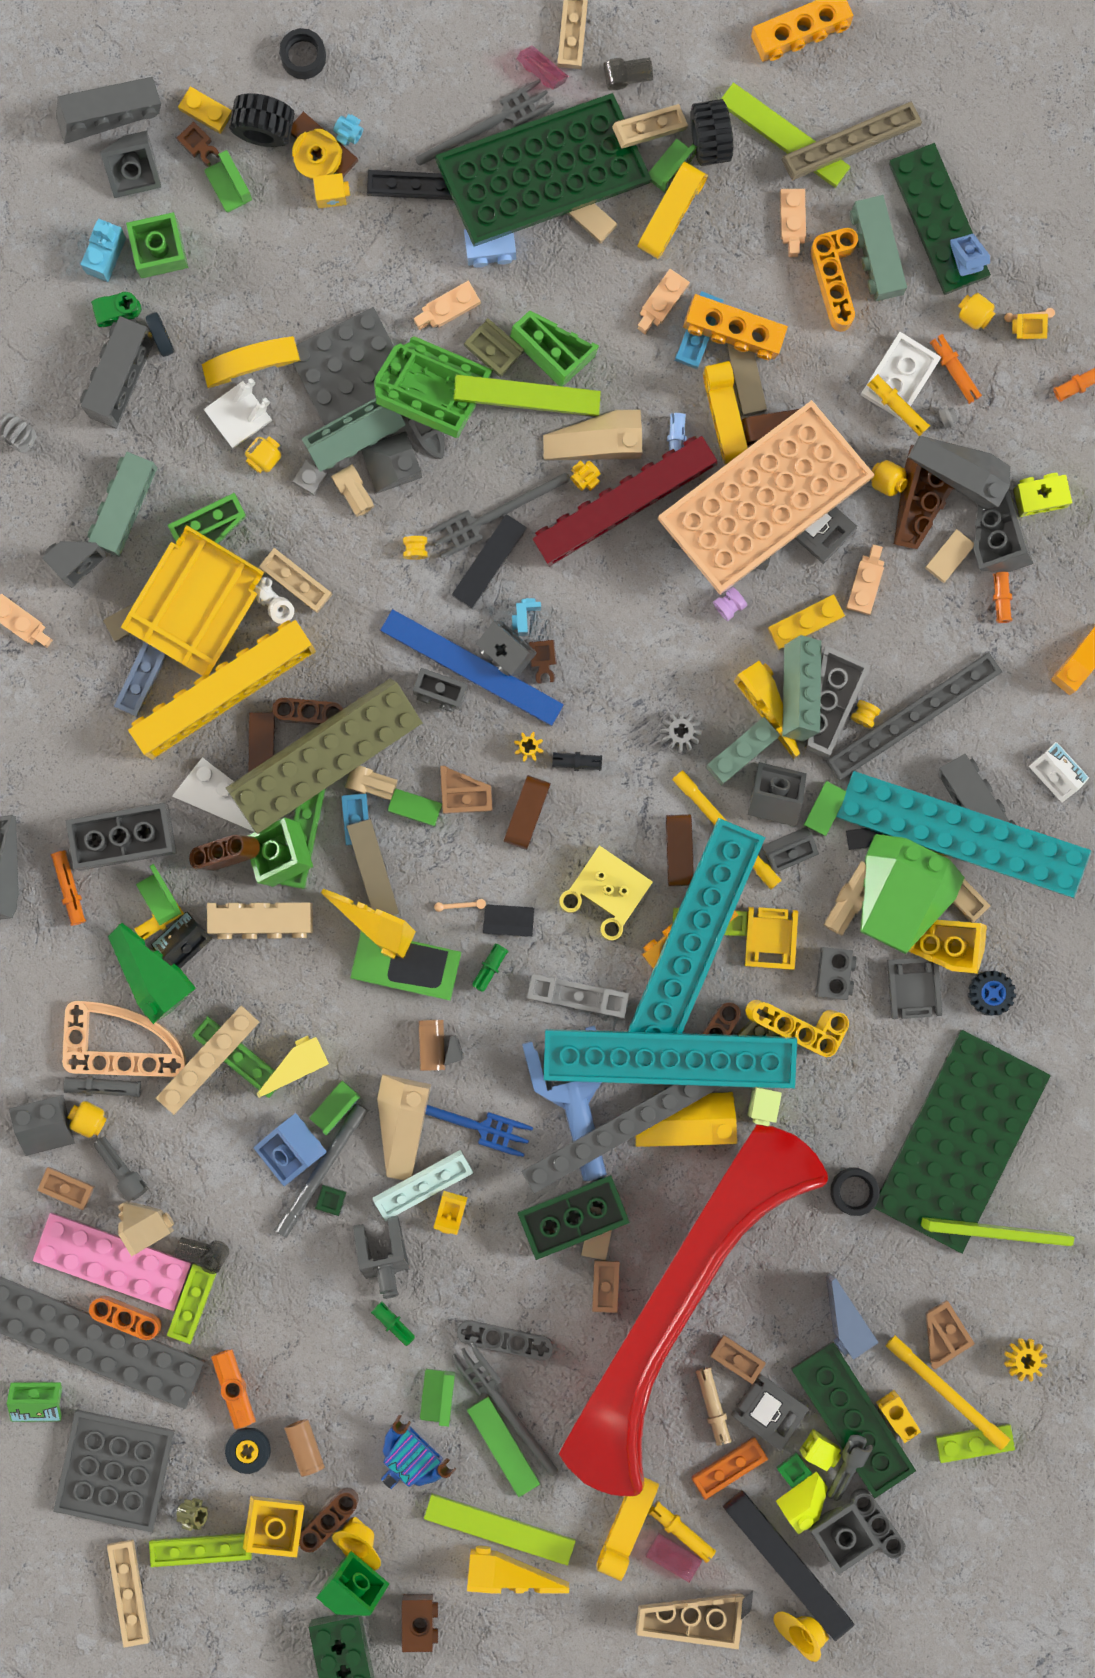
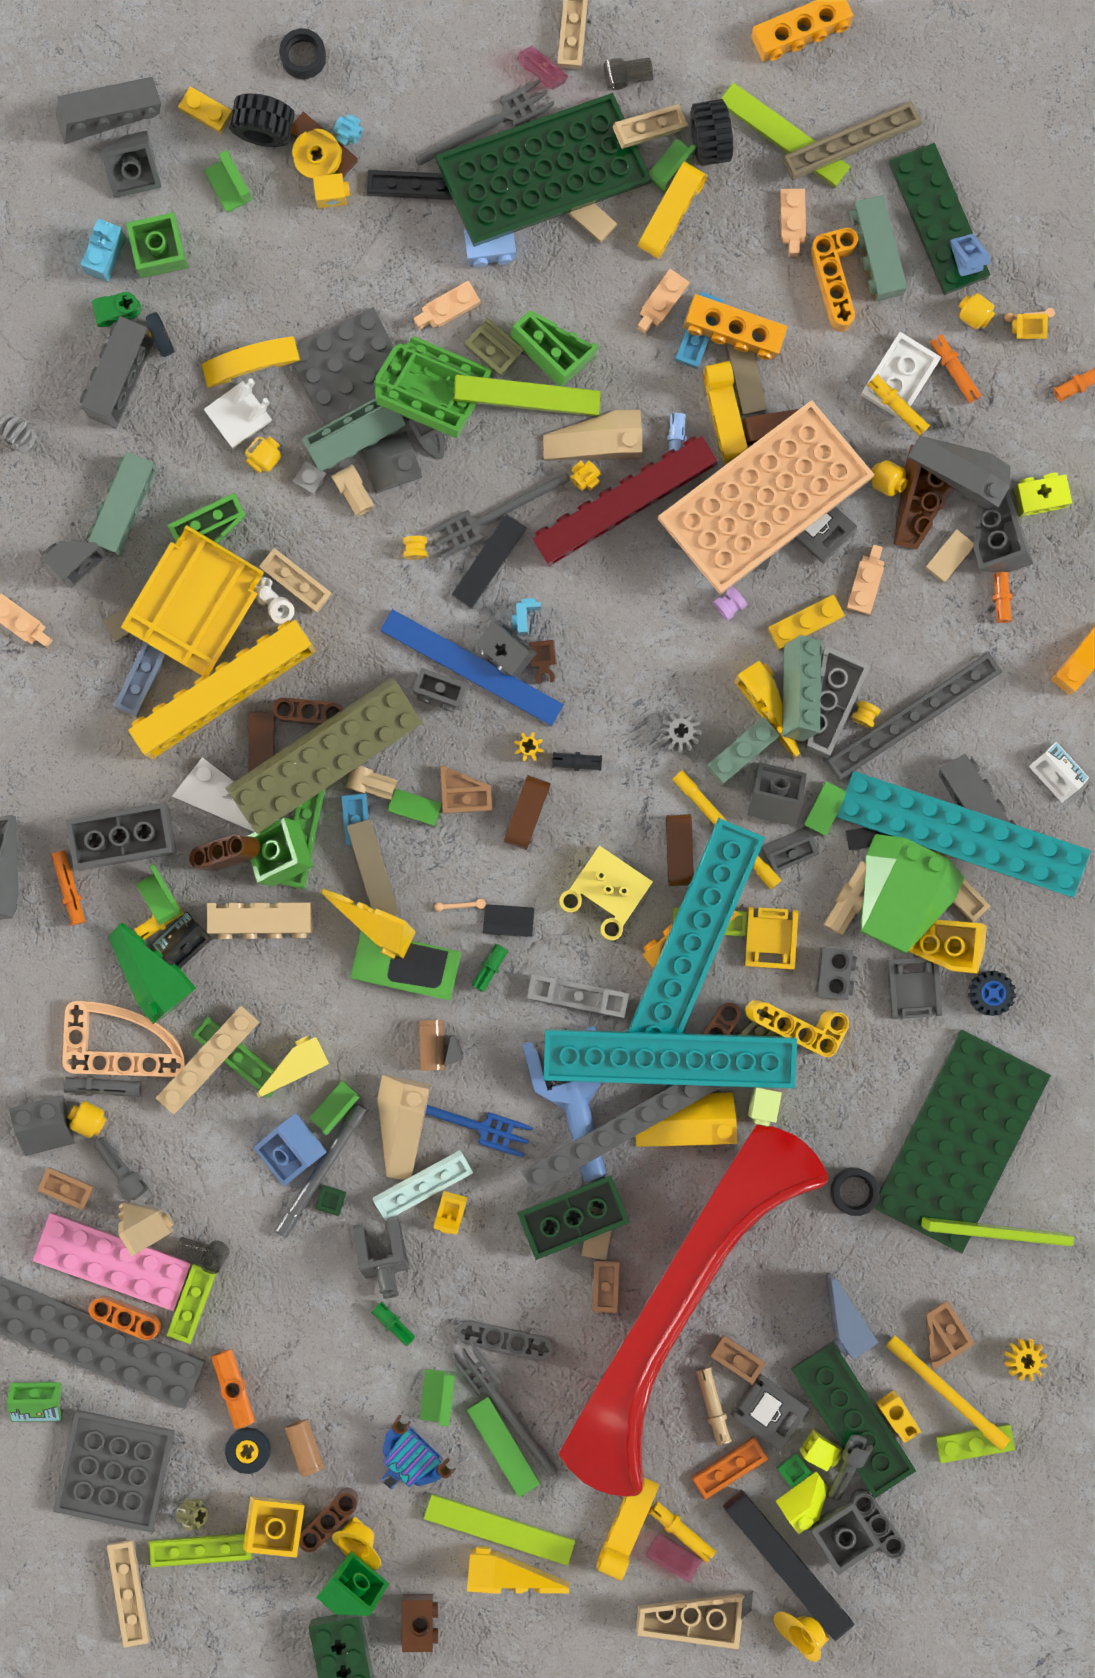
reddish brown plate [176,121,219,167] -> none

